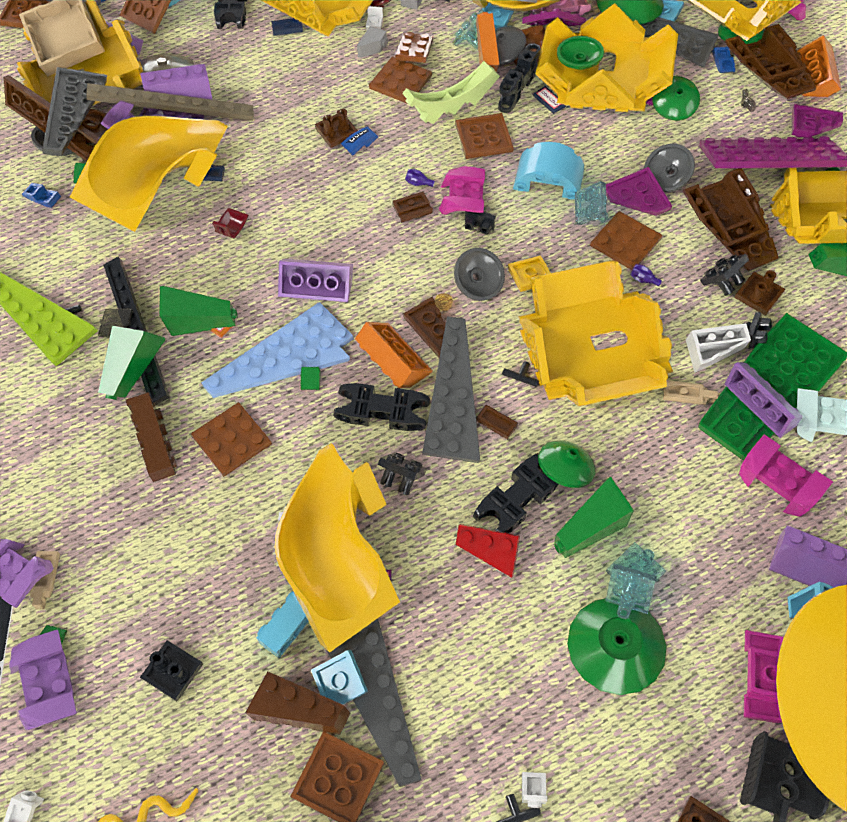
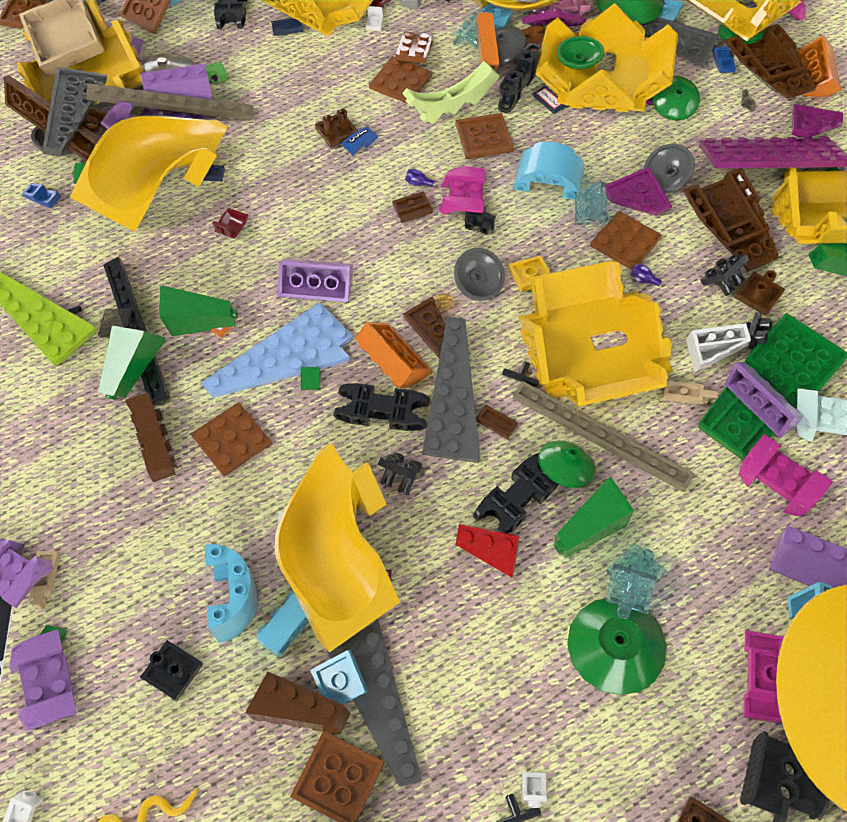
light grey slope [357,26,388,58] -> none
none -> bright green rock [205,62,228,83]
none -> medium azure cylinder [205,544,259,643]
none -> dark tan plate [513,381,695,492]

